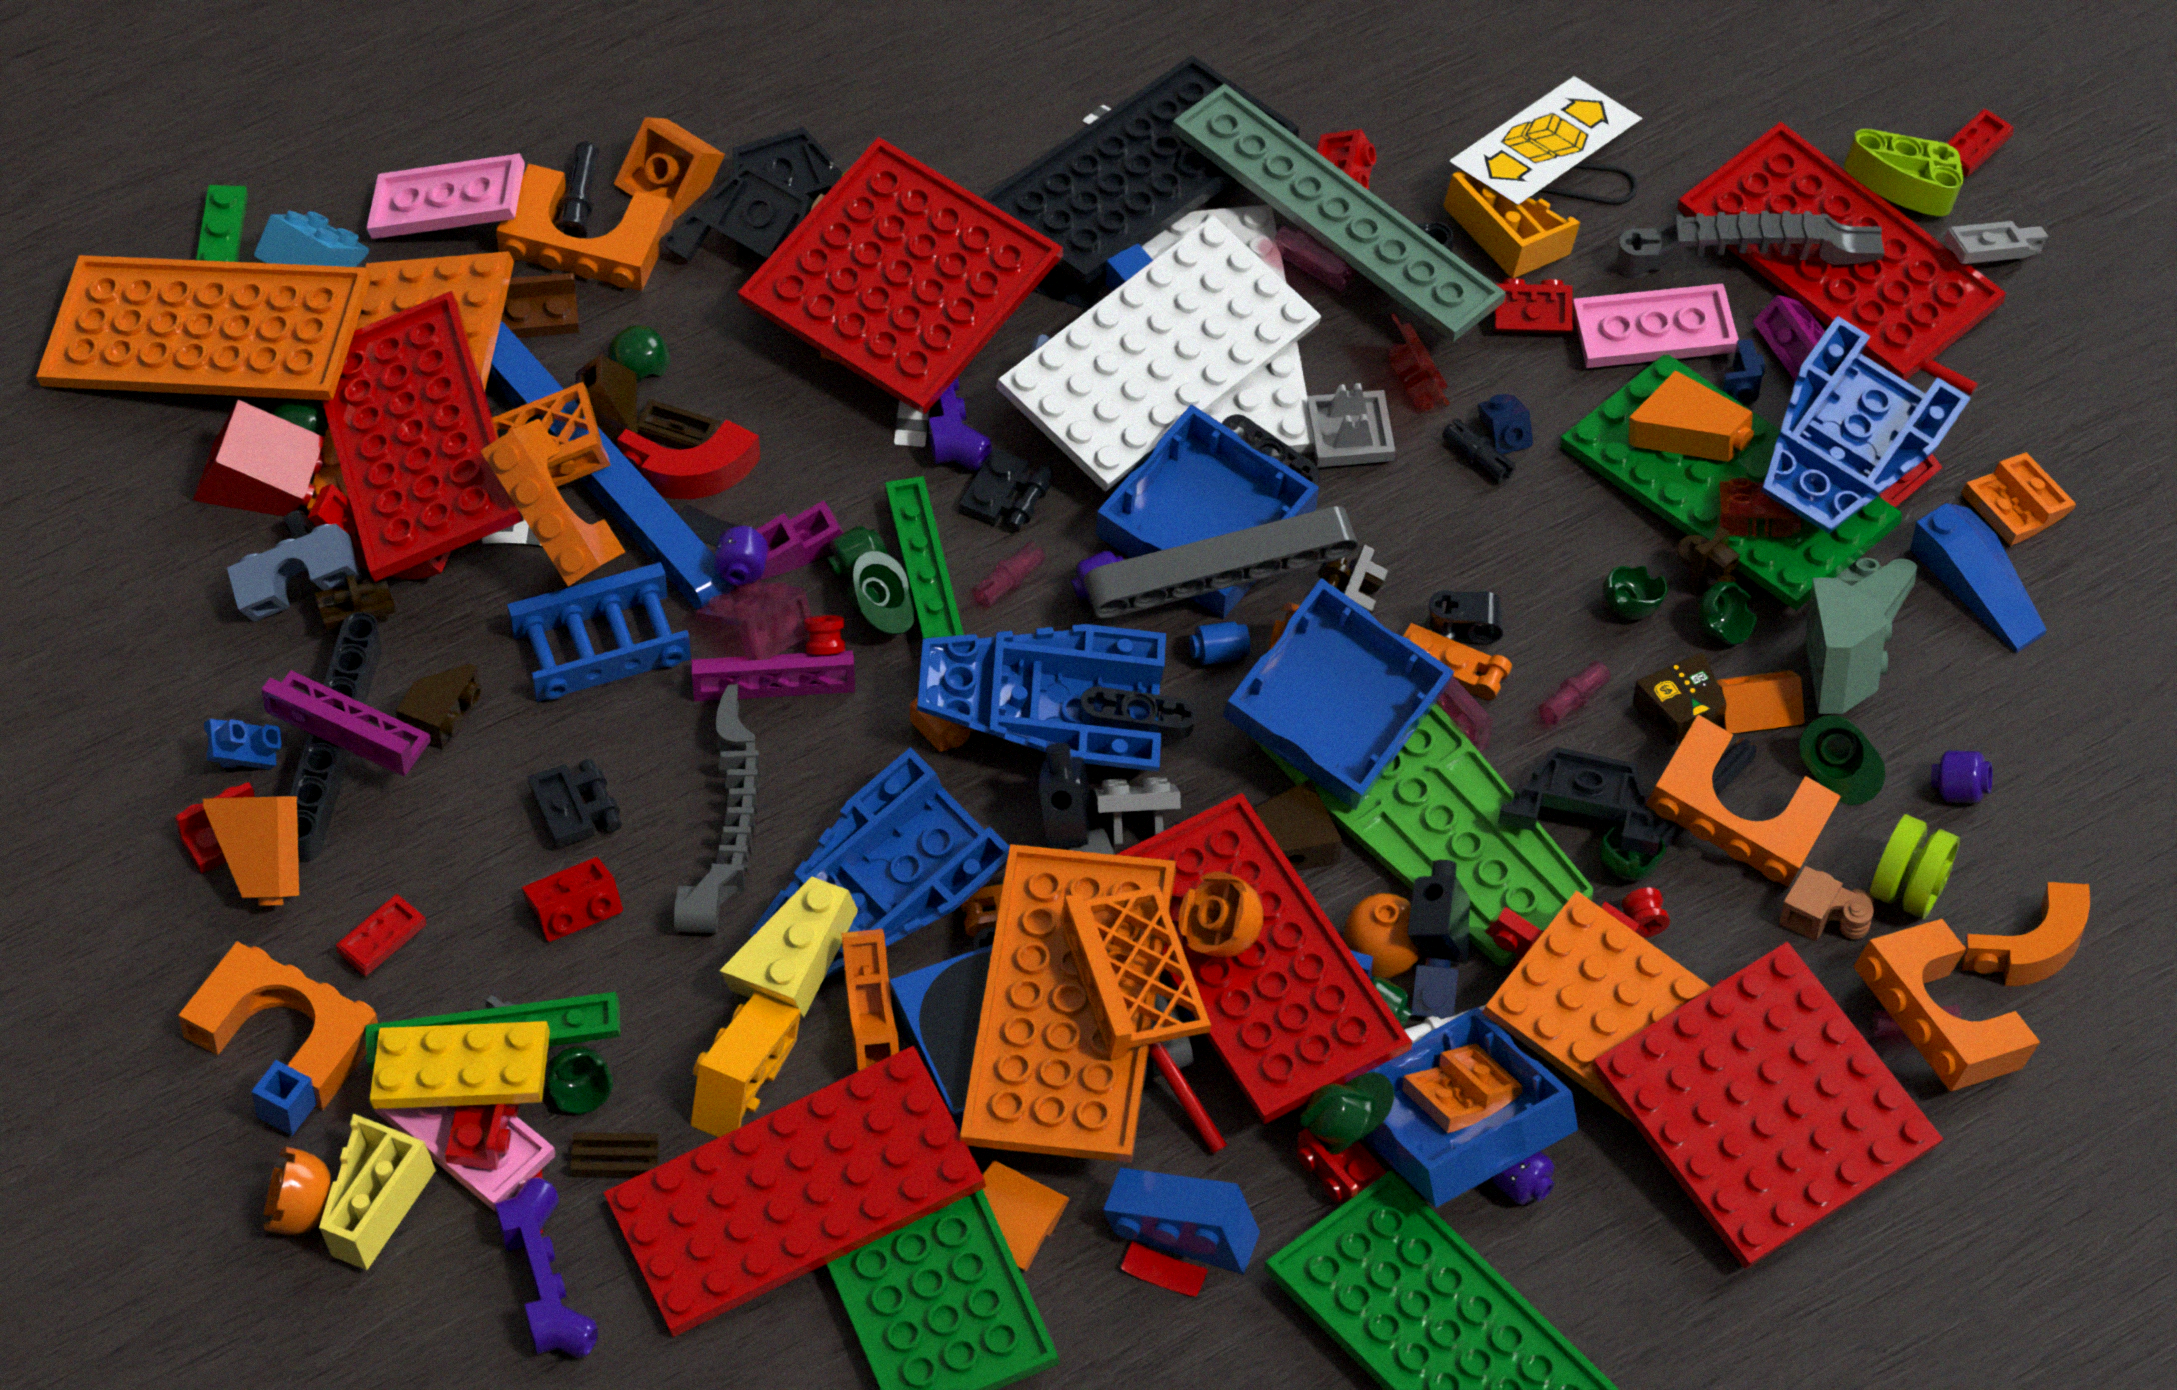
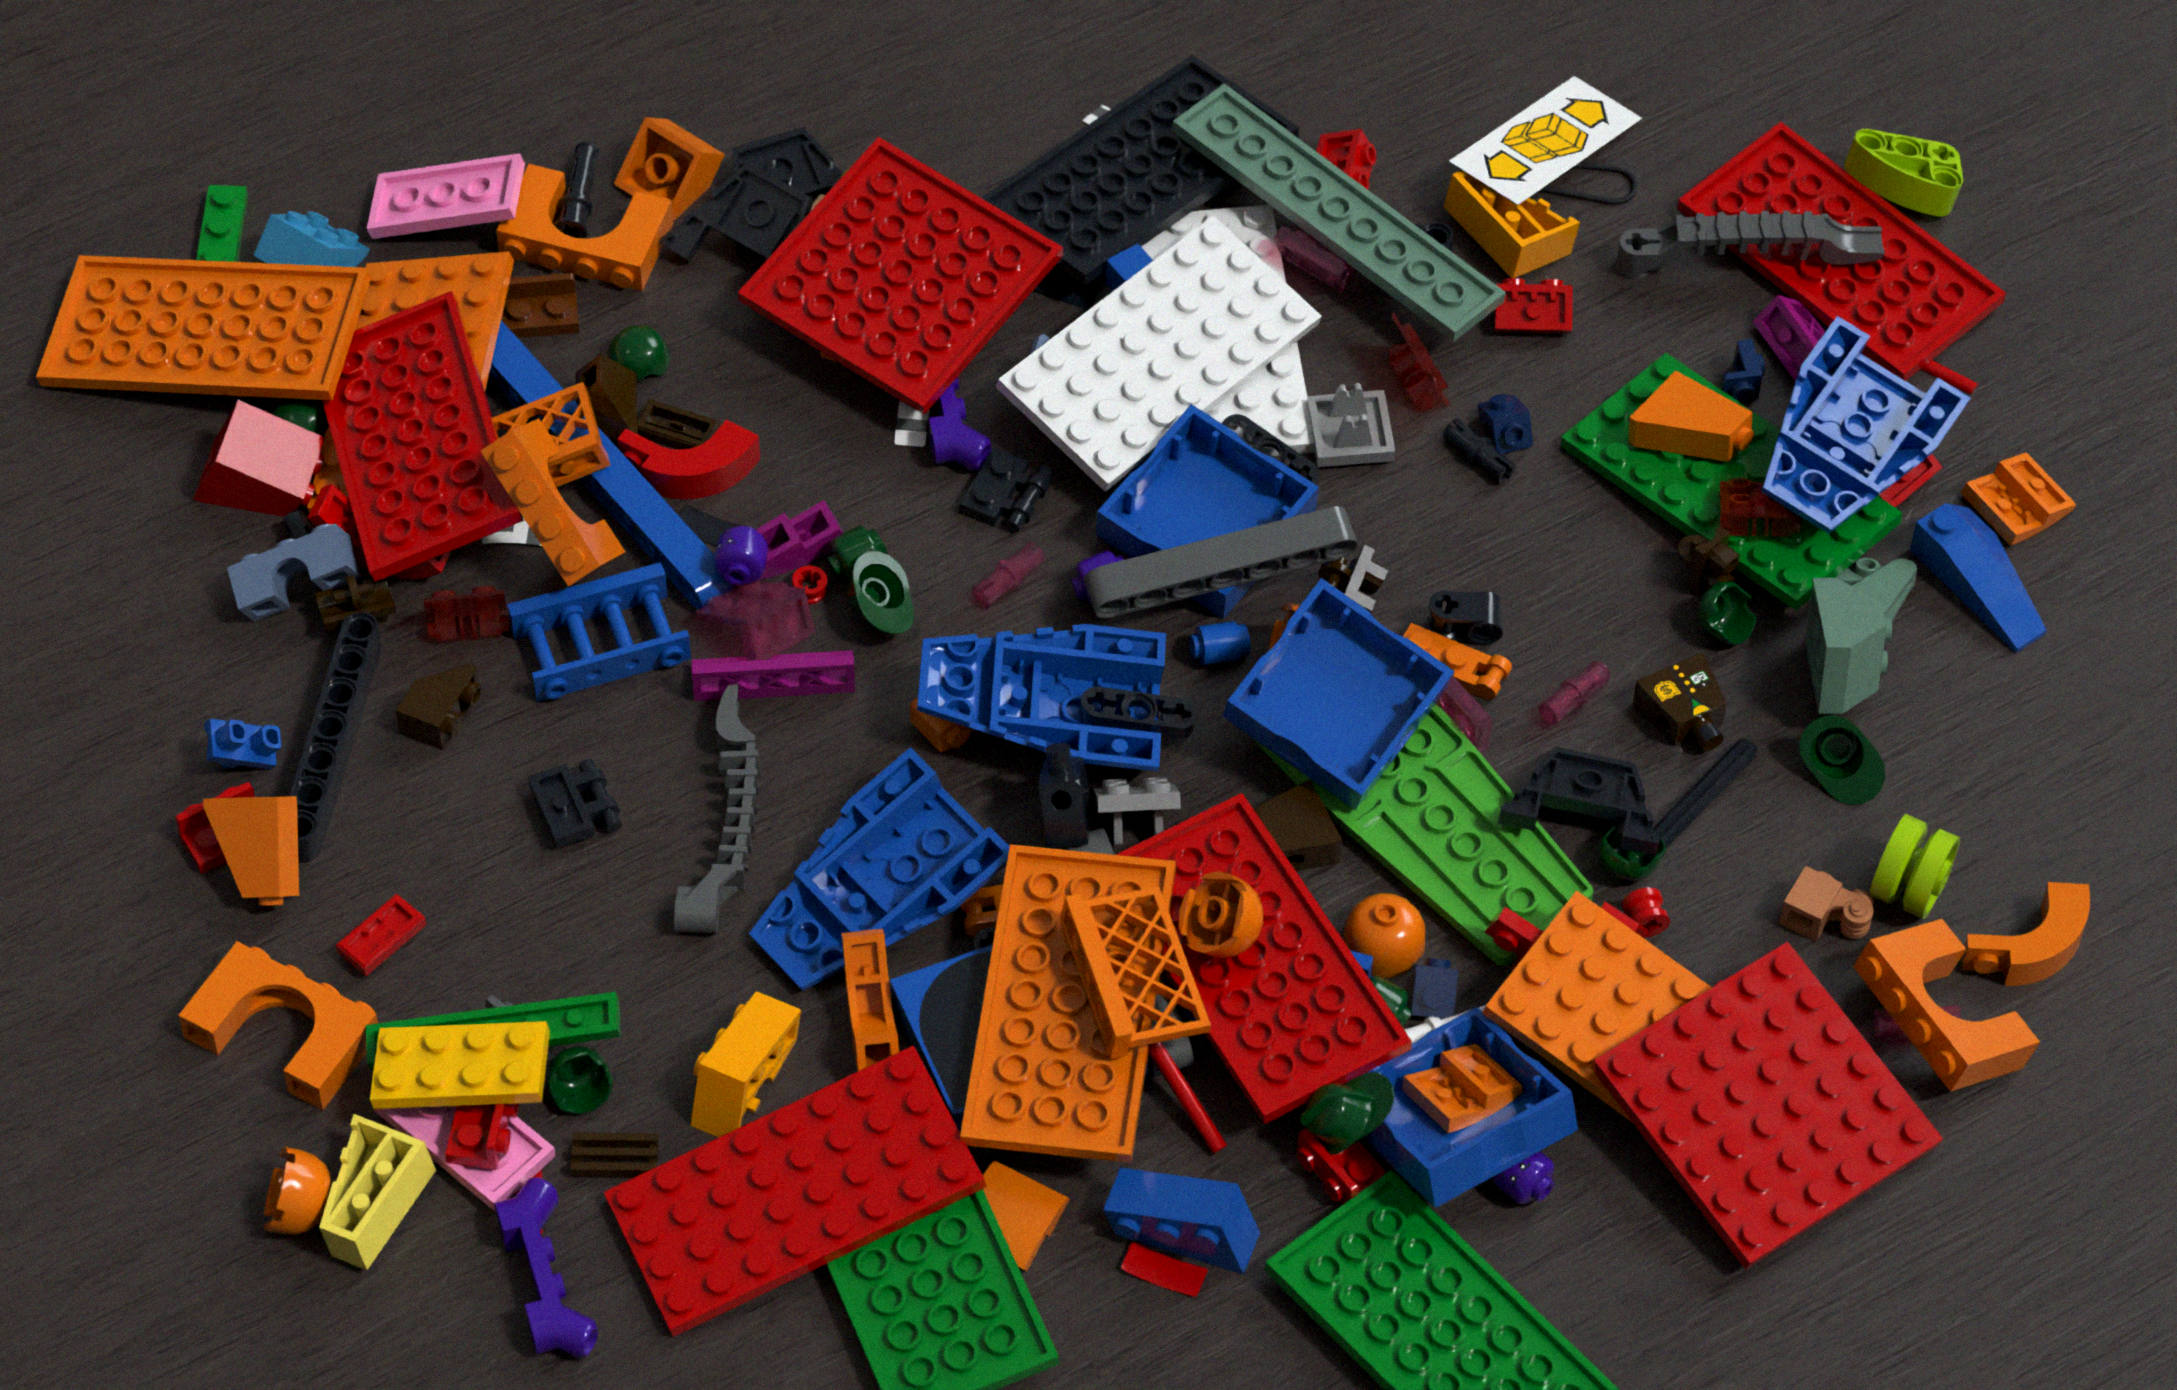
blue brick [251,1060,316,1136] -> none
magenta fence [261,670,431,777] -> none
red bracket [522,856,623,942] -> none
light yellow wedge [720,876,858,1018] -> none
red wheel [804,615,845,655] -> none
green plate [885,476,964,641] -> none
black torso [1407,859,1470,964] -> none
bright pink plate [1572,284,1739,368] -> none
dark green hair [1602,565,1668,620] -> none
orange arch [1645,715,1841,887] -> none
orange panel [1716,670,1805,734] -> none
dark purple head [1931,750,1993,803] -> none
light grey hinge [1944,221,2048,264] -> none
red plate [1946,108,2014,178] -> none
none -> clear red hinge [423,586,509,642]
none -> red bush [791,565,828,605]

